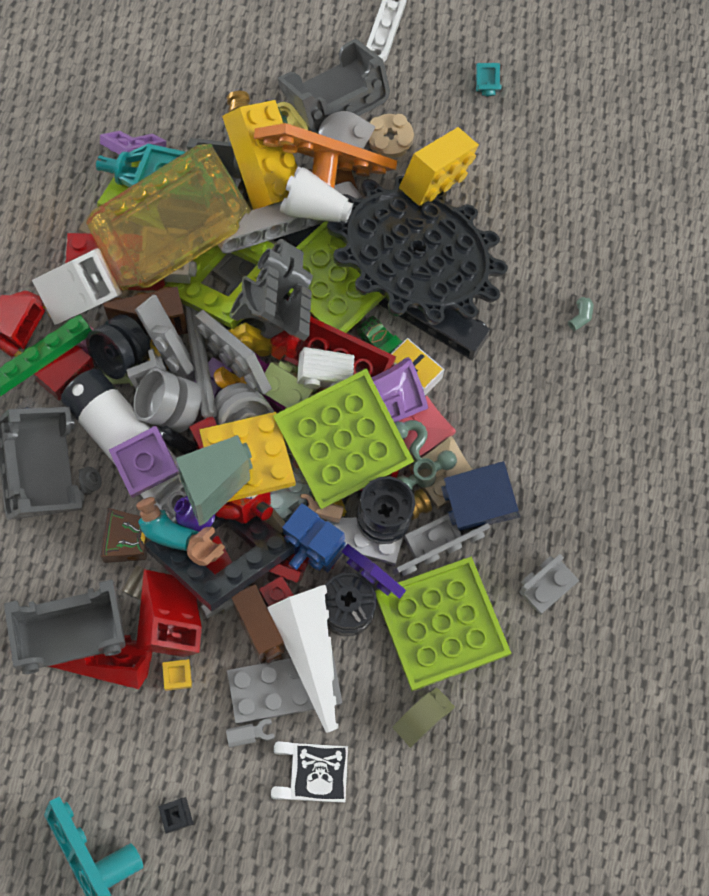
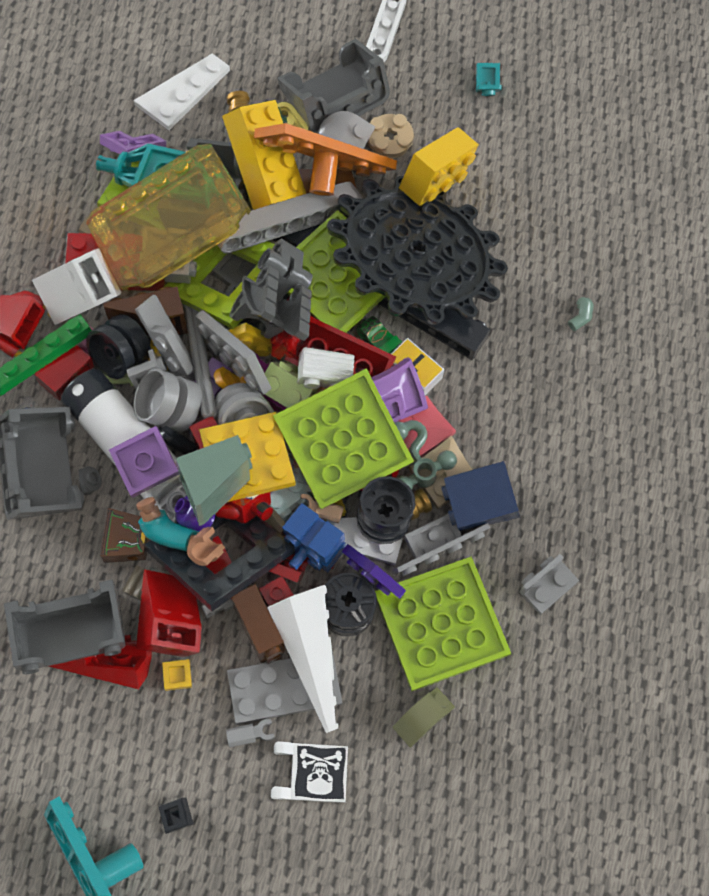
white cone [280,167,353,223] -> none
none -> white wing [134,54,230,130]

